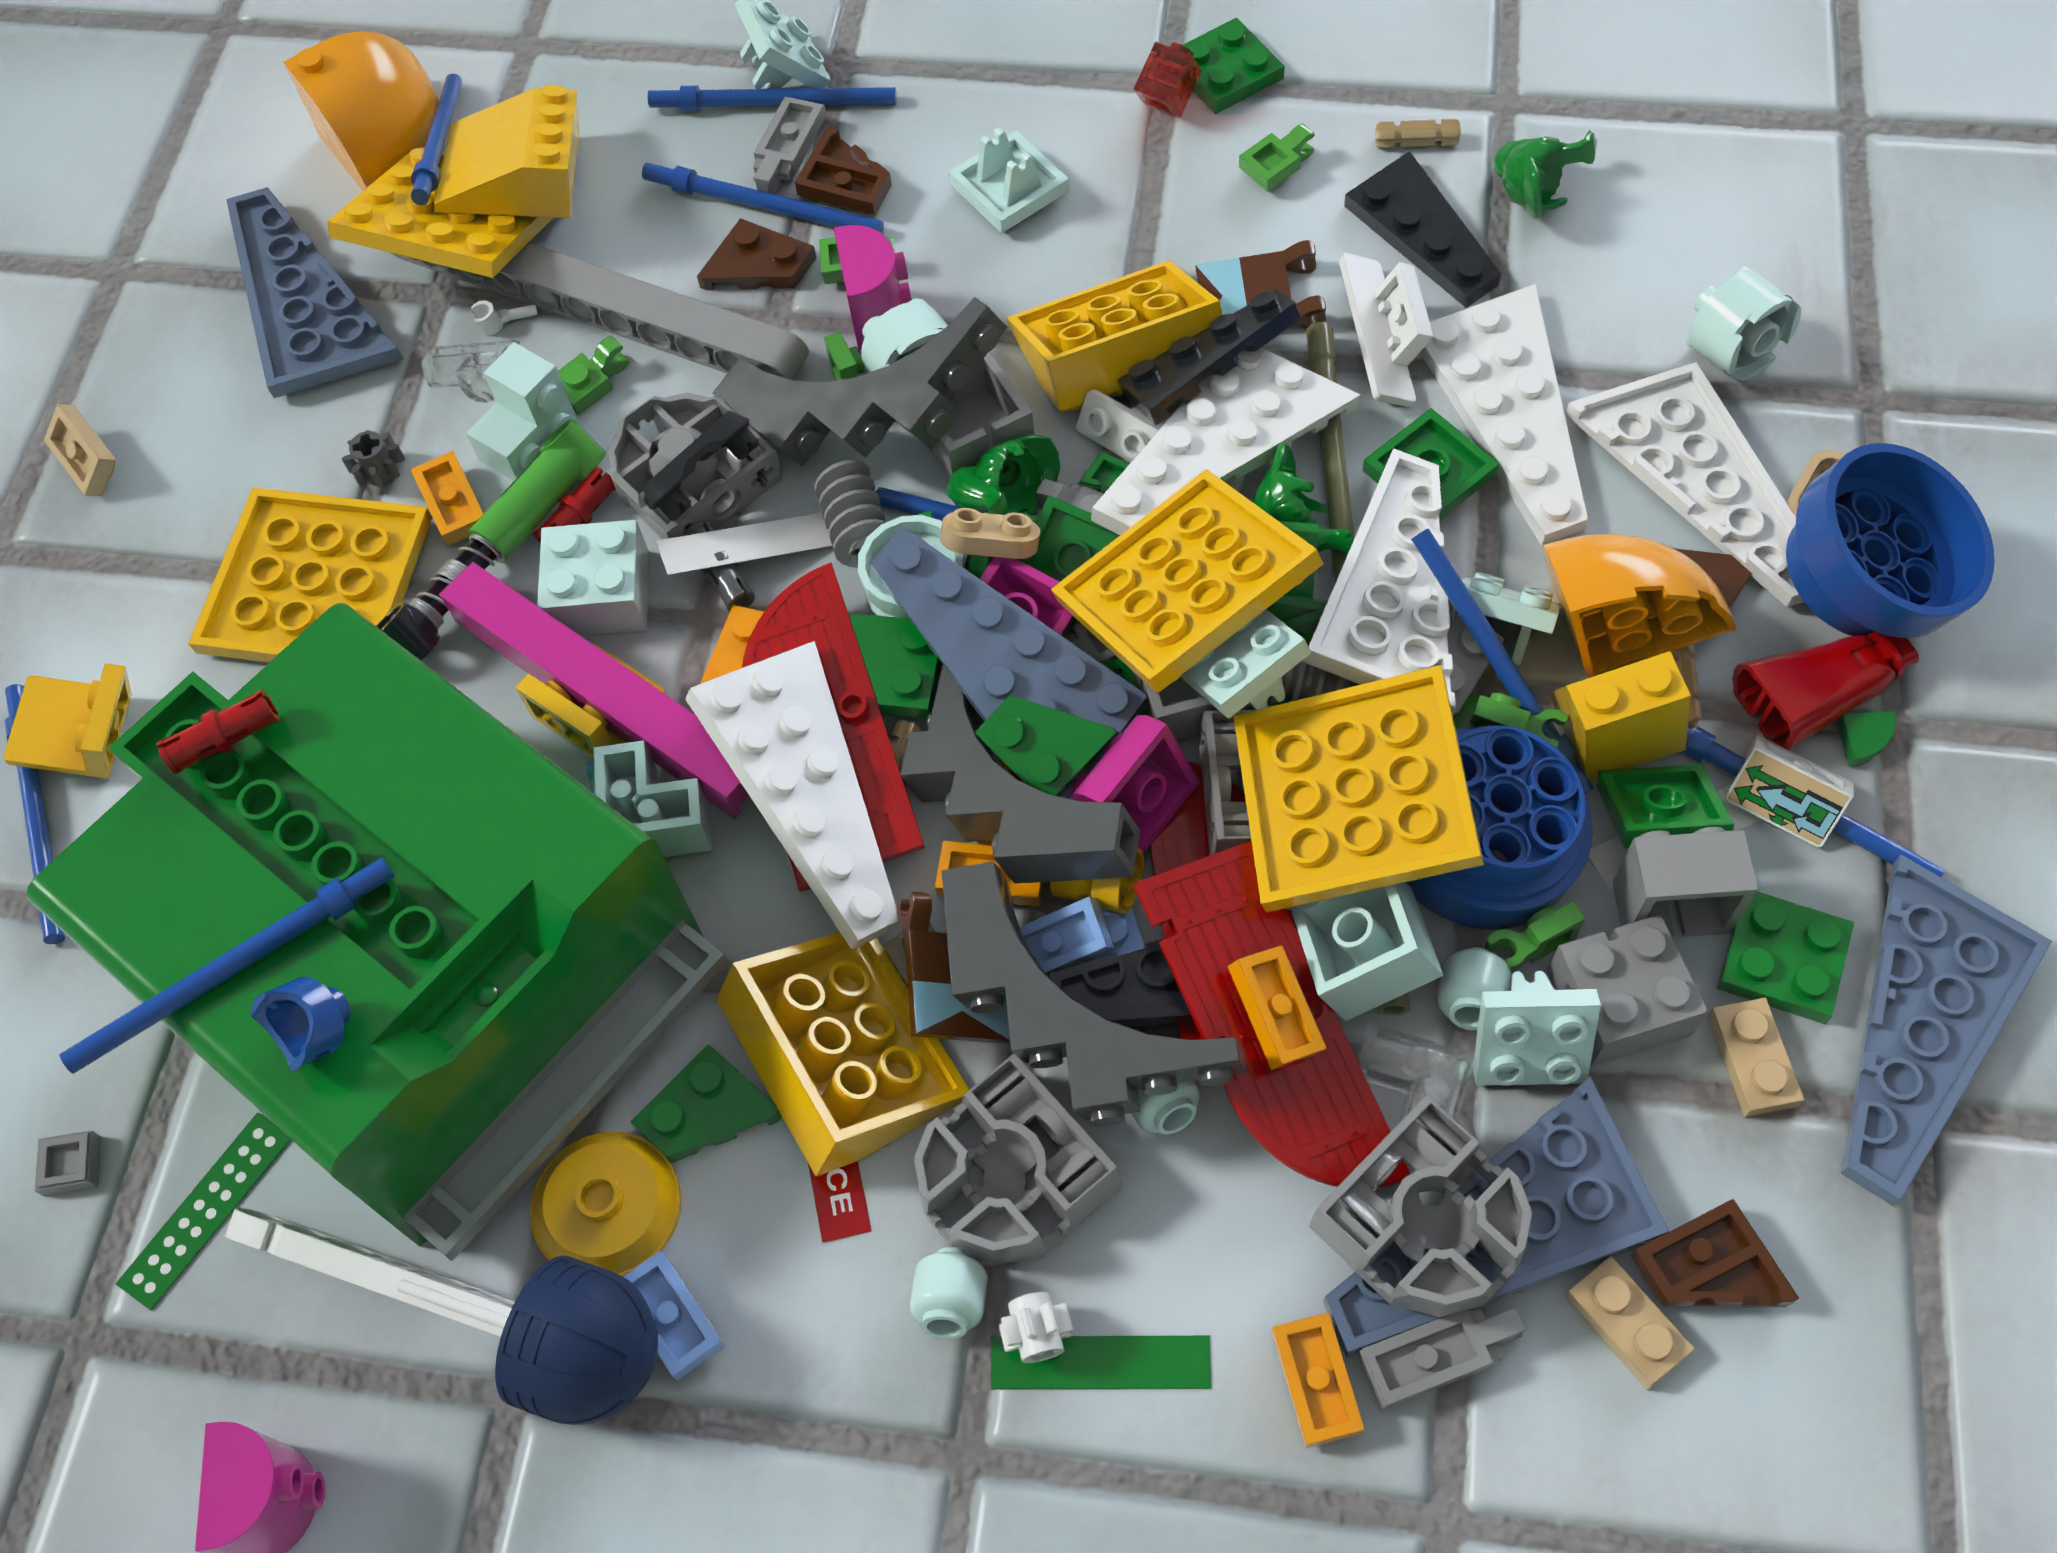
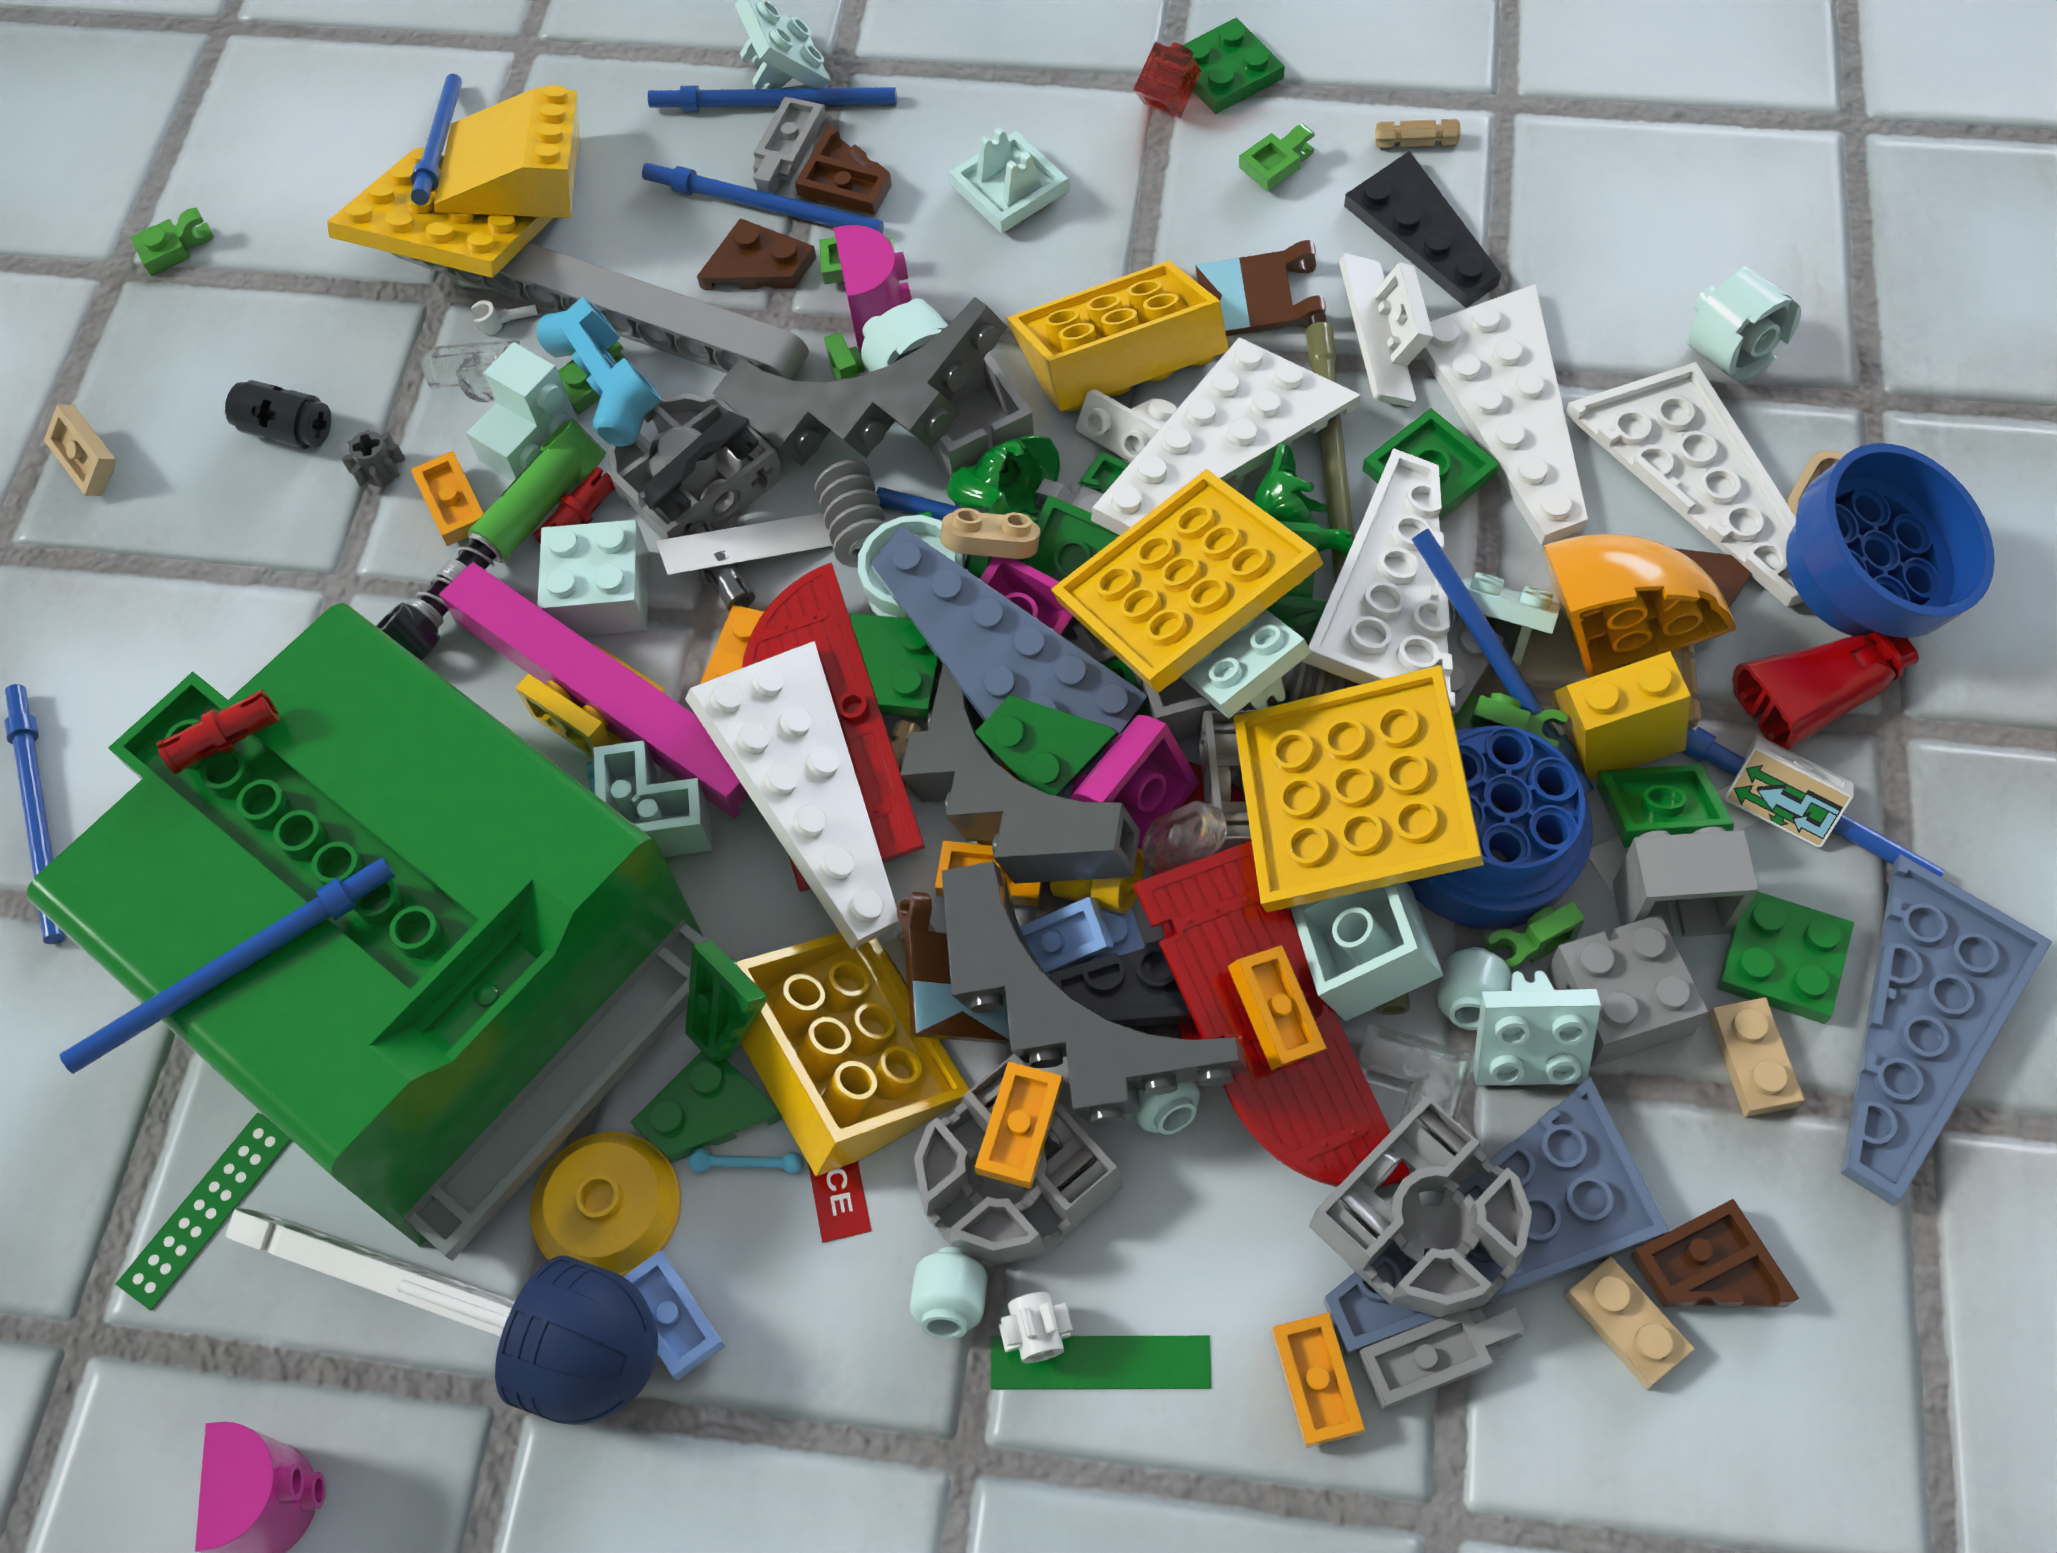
yellow bracket [3,663,132,779] -> none
light grey tile [35,1130,101,1196] -> none
yellow plate [188,487,433,663] -> none
sand blue wing [226,187,403,398] -> none
blue piece [251,977,350,1071] -> none
light orange brick [283,31,439,191] -> none
black wing [1117,289,1301,426] -> none
green piece [1492,130,1597,219] -> none
green tile [1837,711,1896,767] -> none
none -> bright green plate [131,207,214,276]
none -> black piece [225,380,332,449]
none -> medium azure plate [536,295,663,447]
none -> green wing [685,940,767,1063]
none -> medium azure hinge [688,1148,804,1174]
none -> light orange plate [975,1061,1063,1189]
none -> clear plate [1142,801,1227,871]

